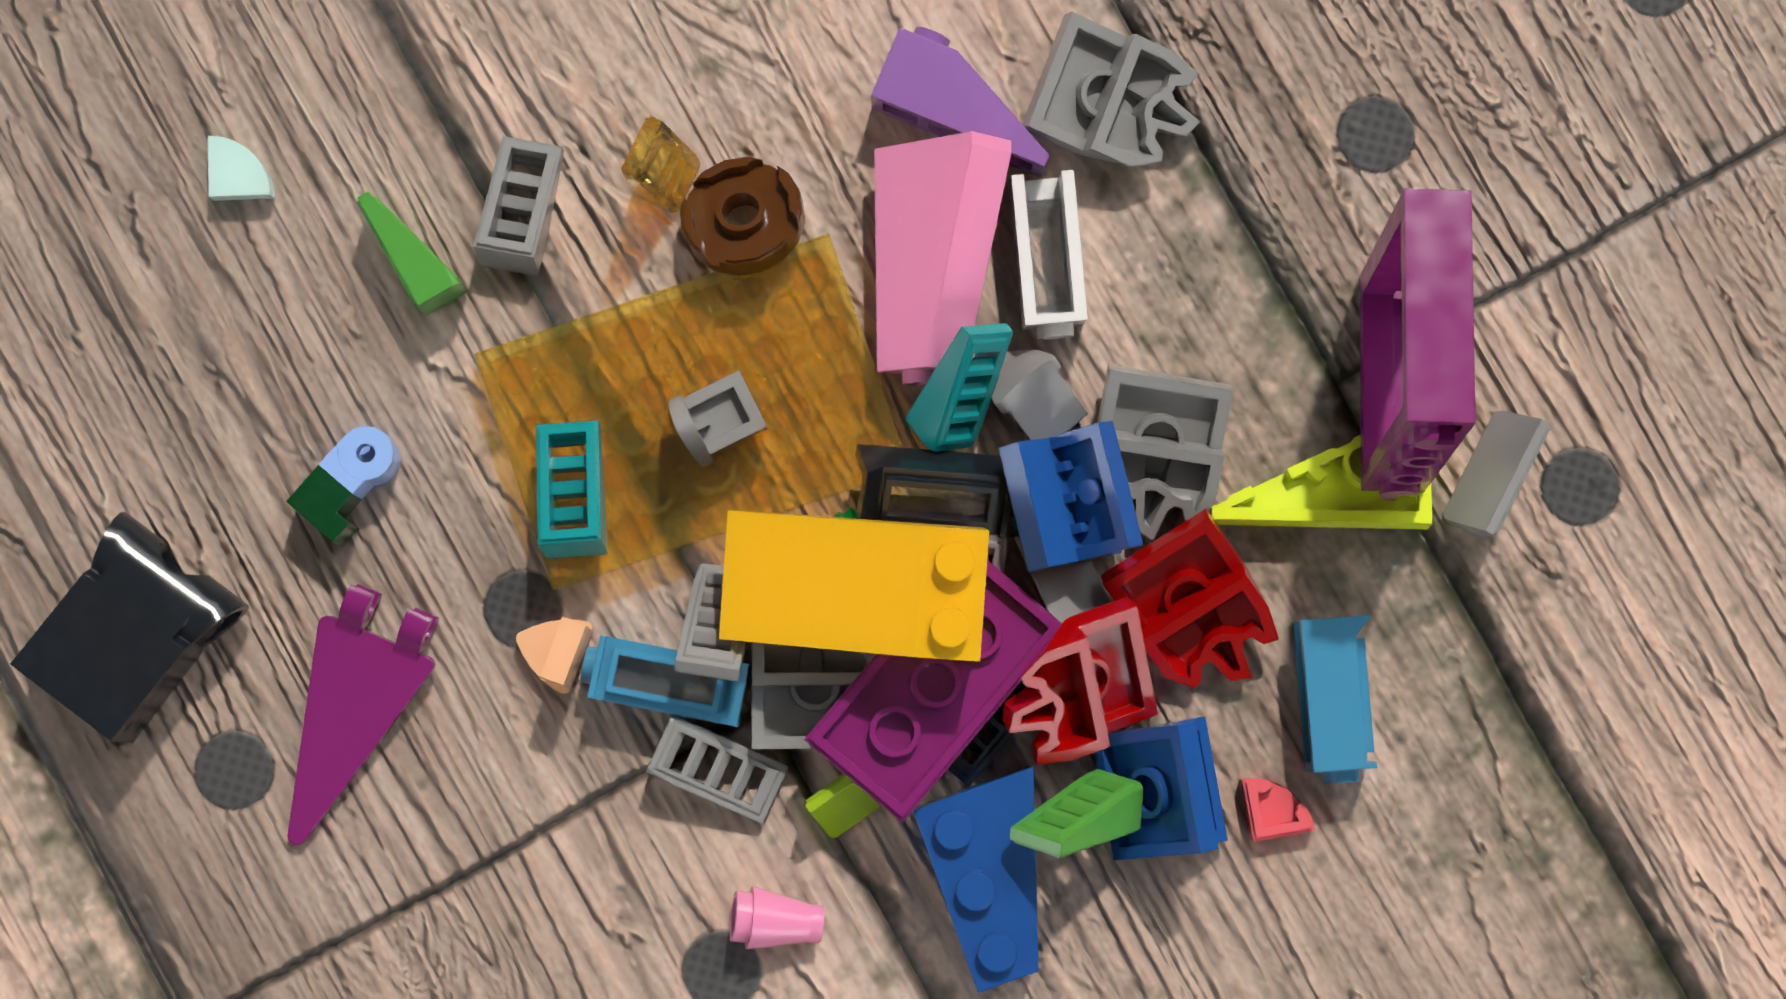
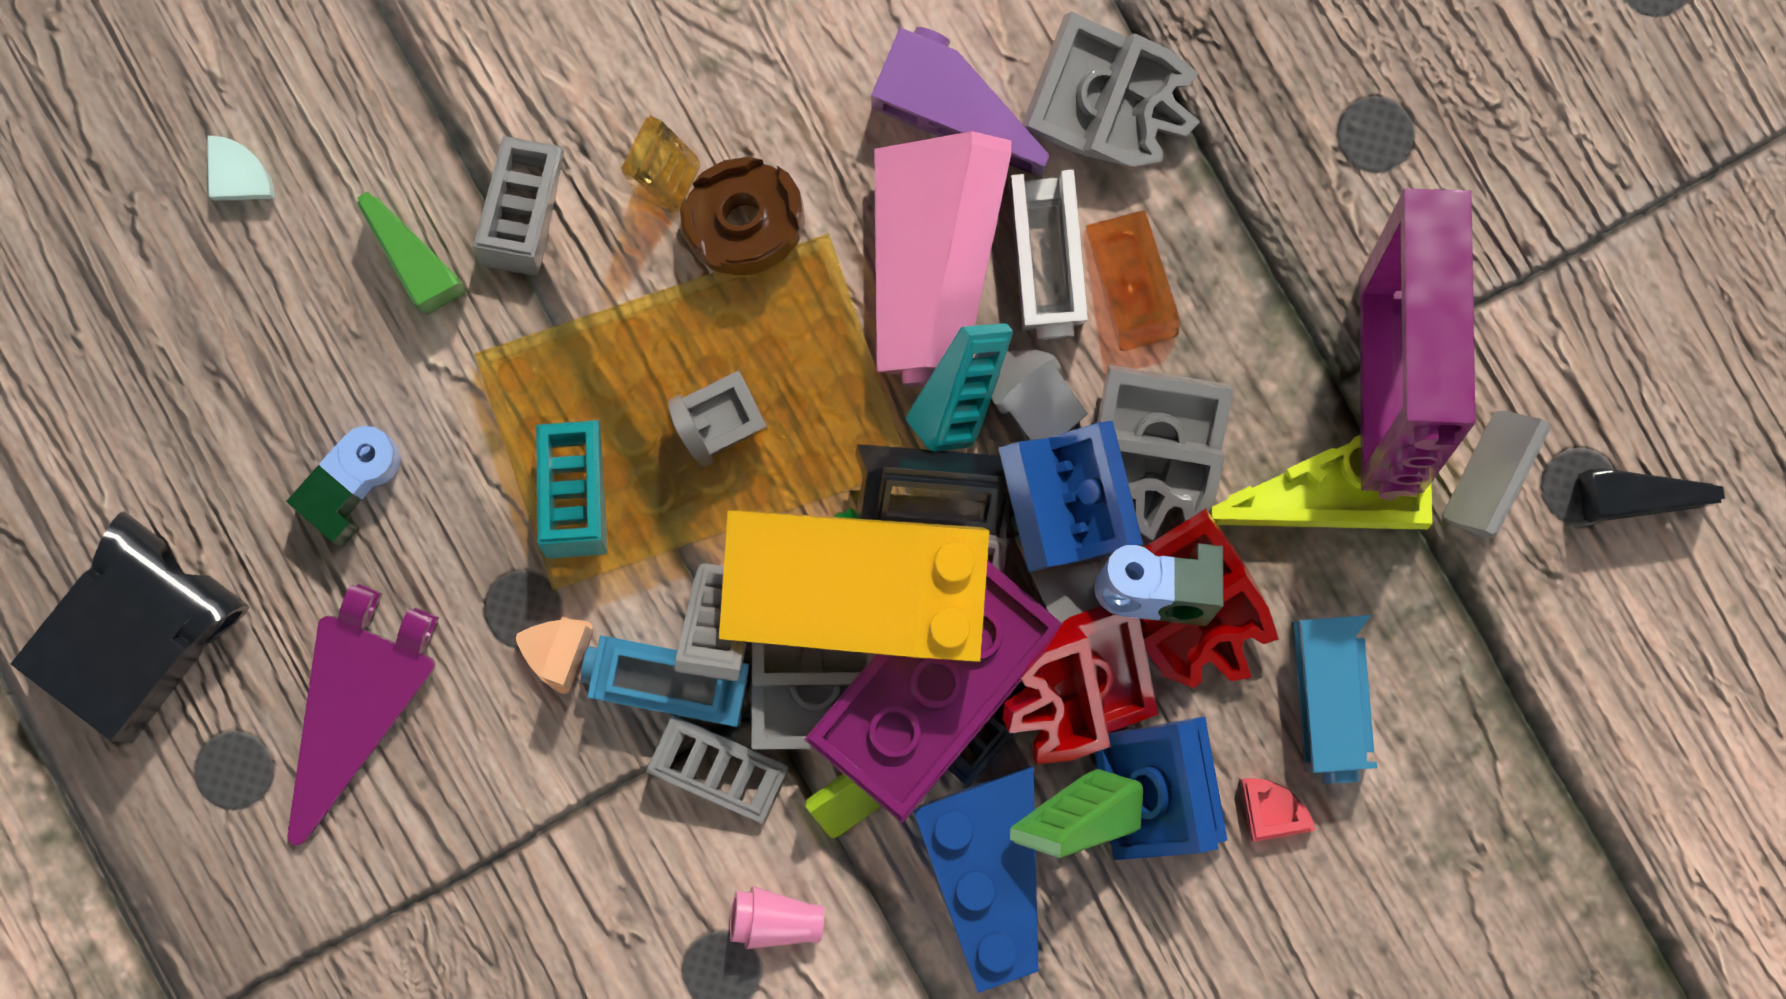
none -> clear orange slope [1086,210,1180,351]
none -> leg [1094,544,1223,626]
none -> black slope [1578,468,1725,523]

